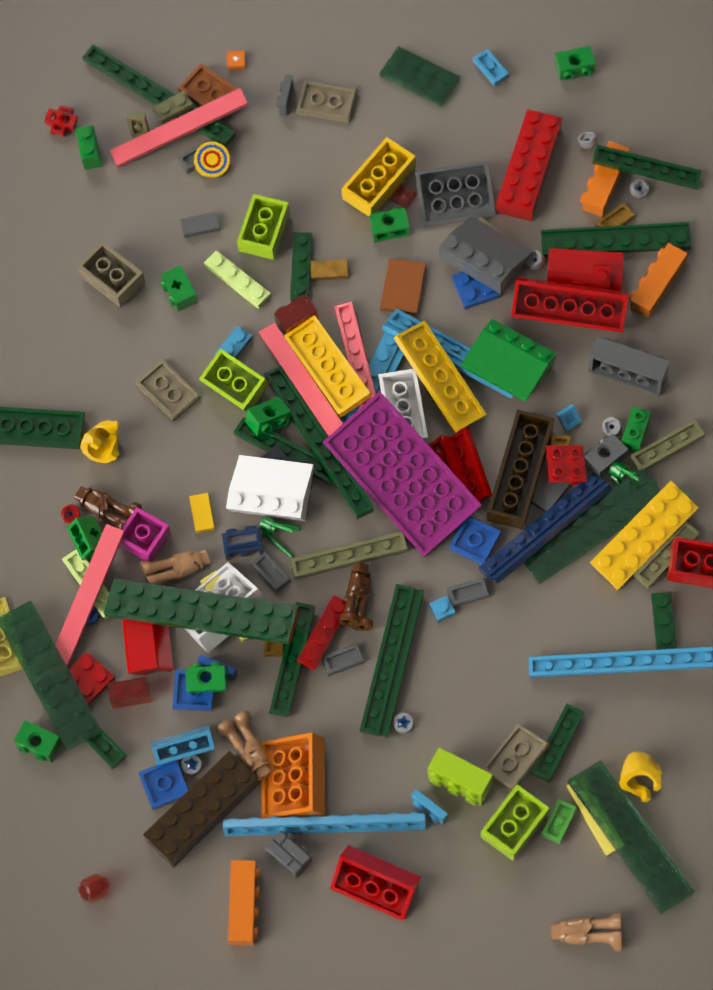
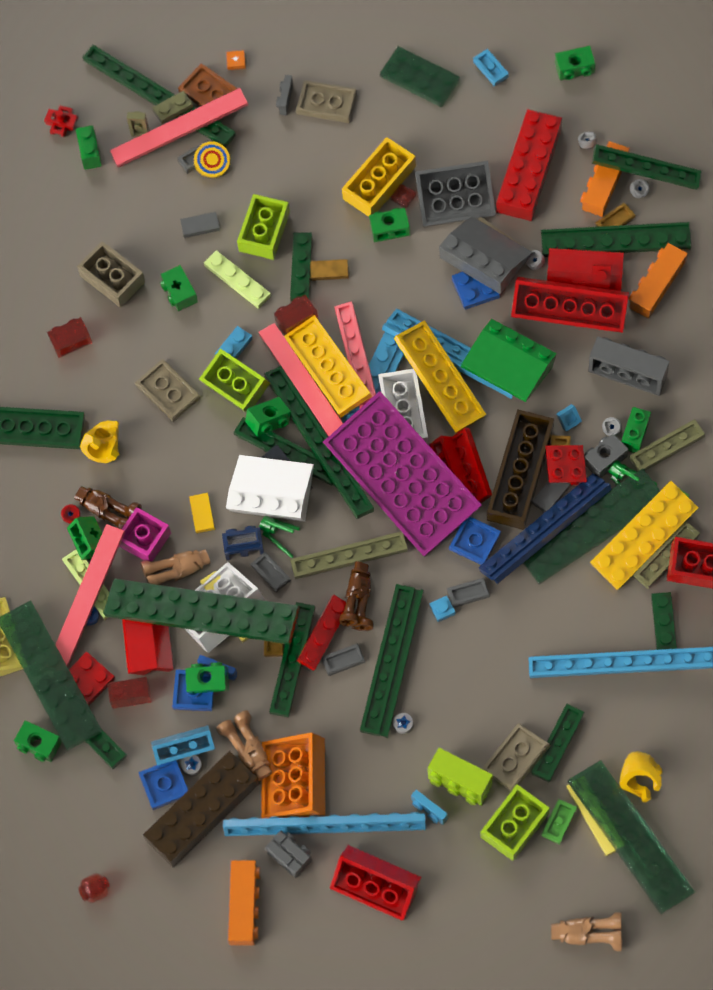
dark orange tile [380,258,426,315] -> none
none -> clear red brick [47,317,92,358]

